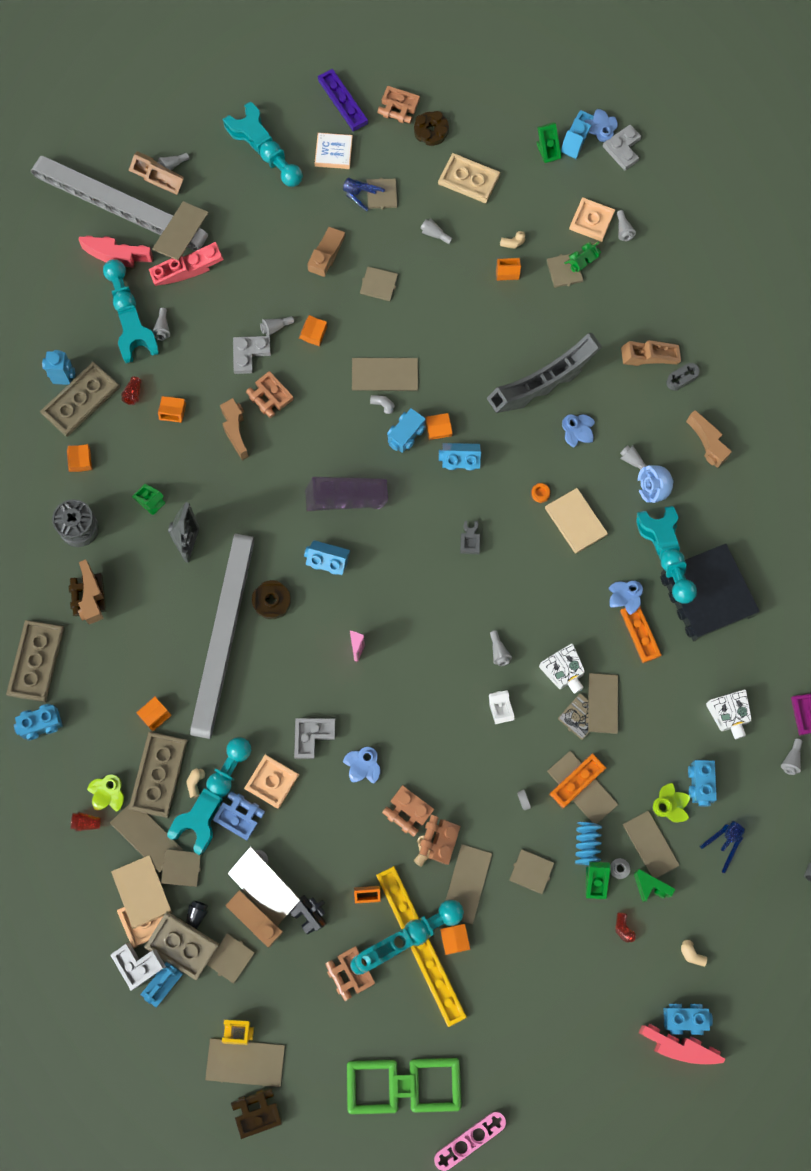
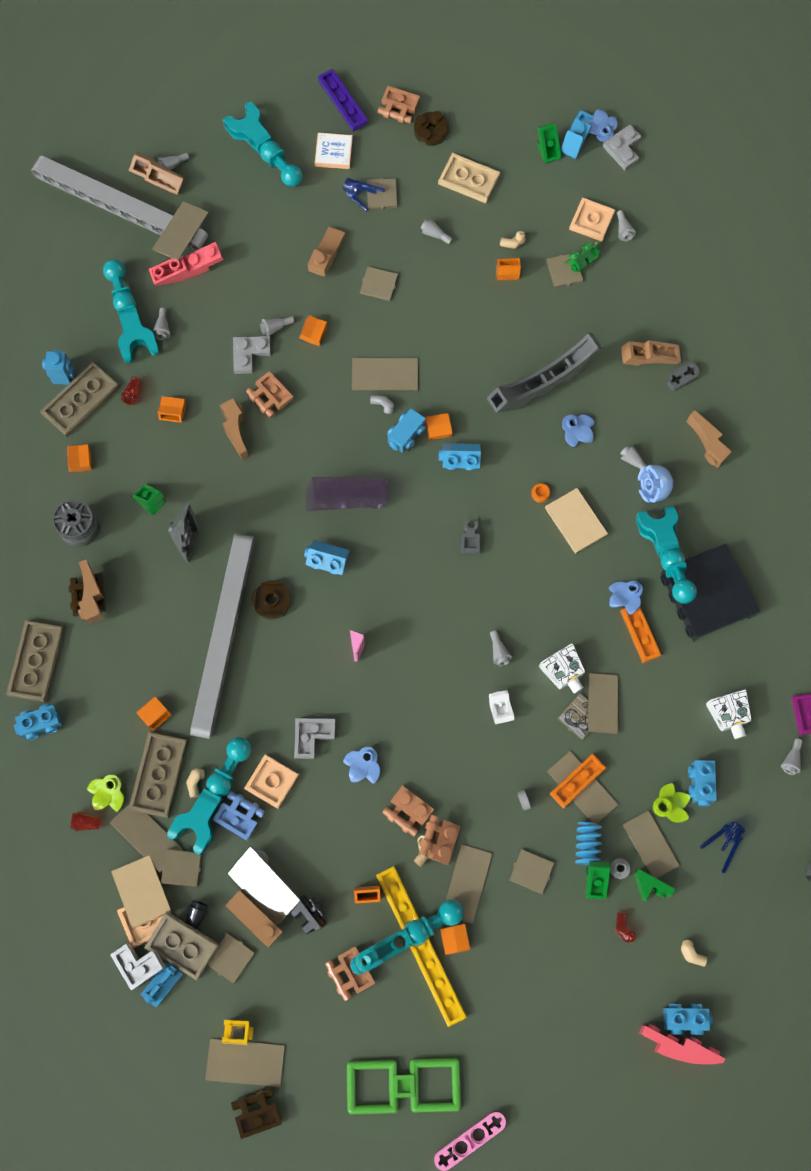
coral slope [79,236,153,268] -> none

